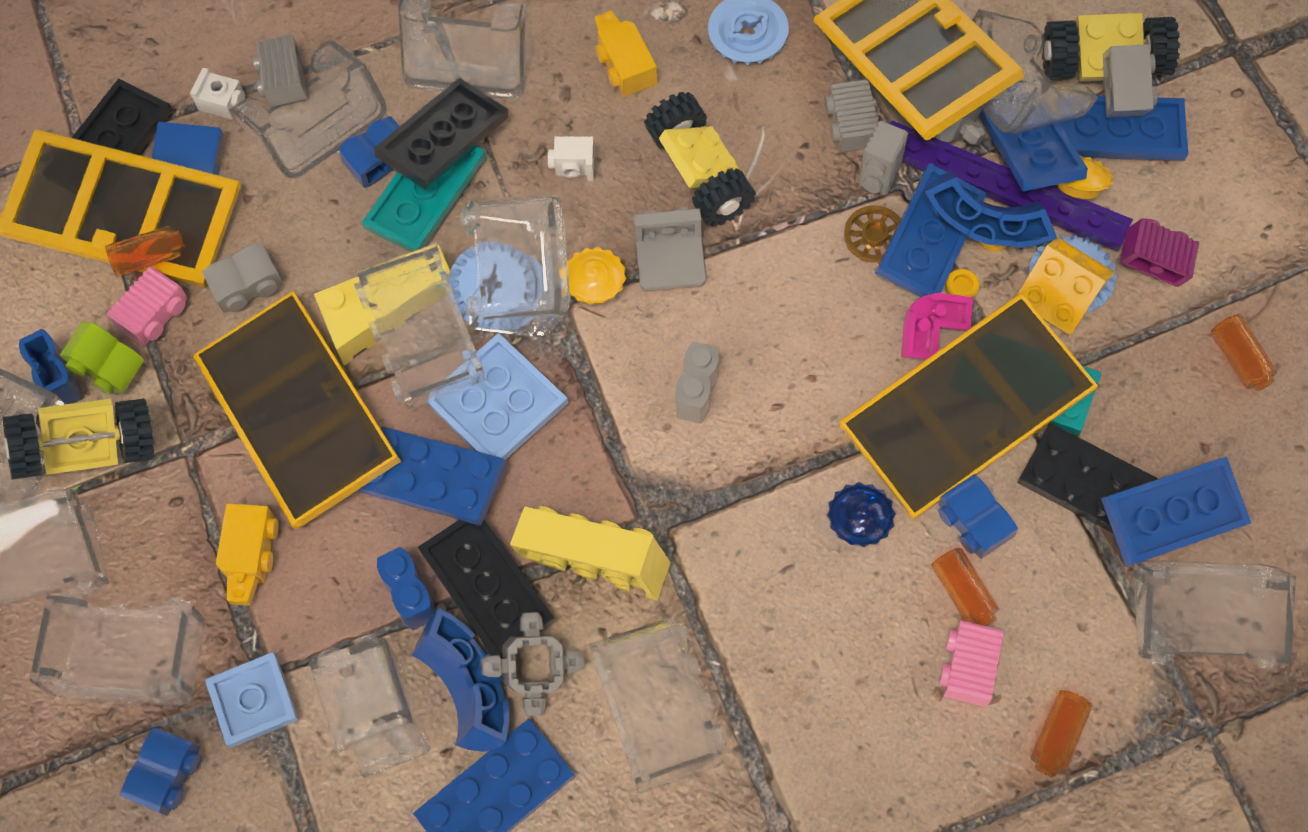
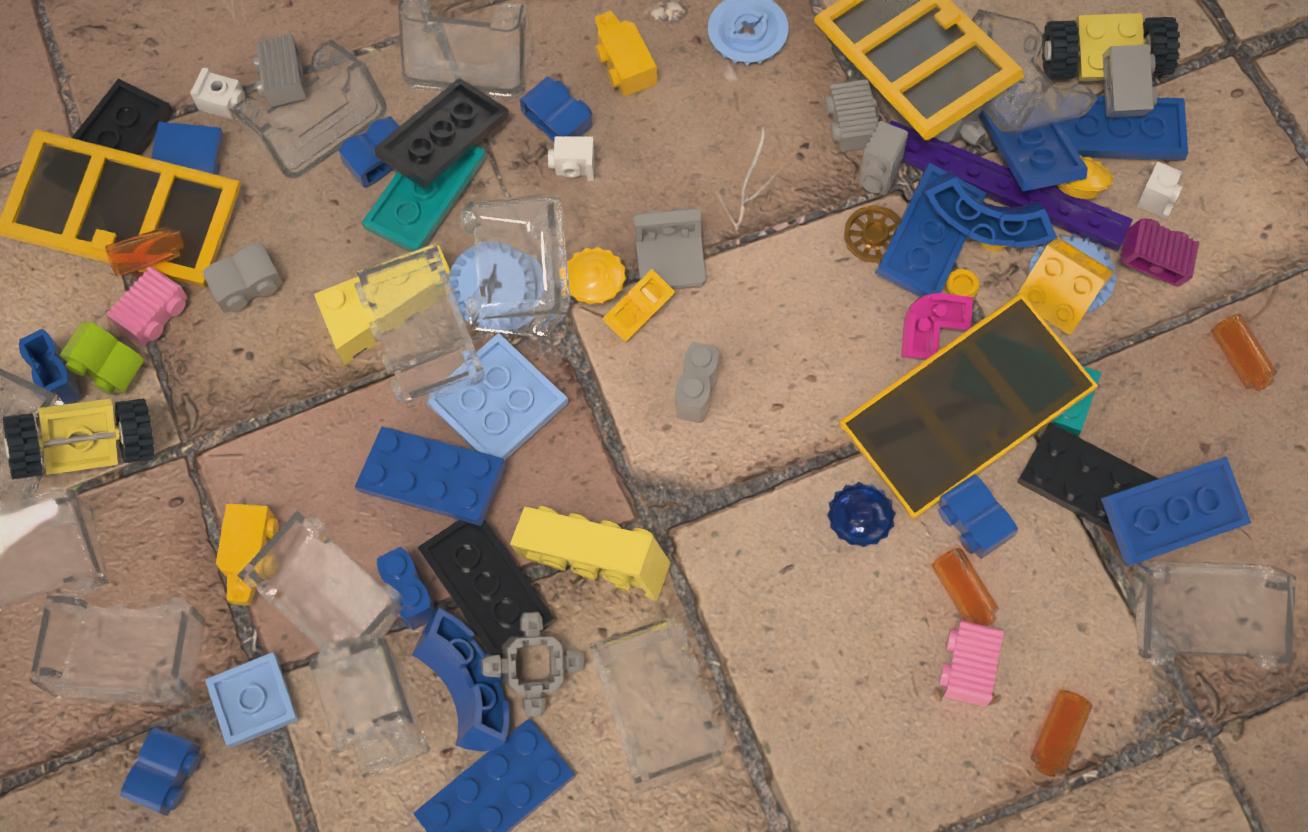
clear smoke door [193,291,401,529] -> none
plate [644,92,756,227] -> none
none -> clear windscreen [237,511,404,678]
none -> blue brick [520,76,592,142]
none -> yellow slope [602,269,675,342]
none -> white brick [1136,162,1183,219]

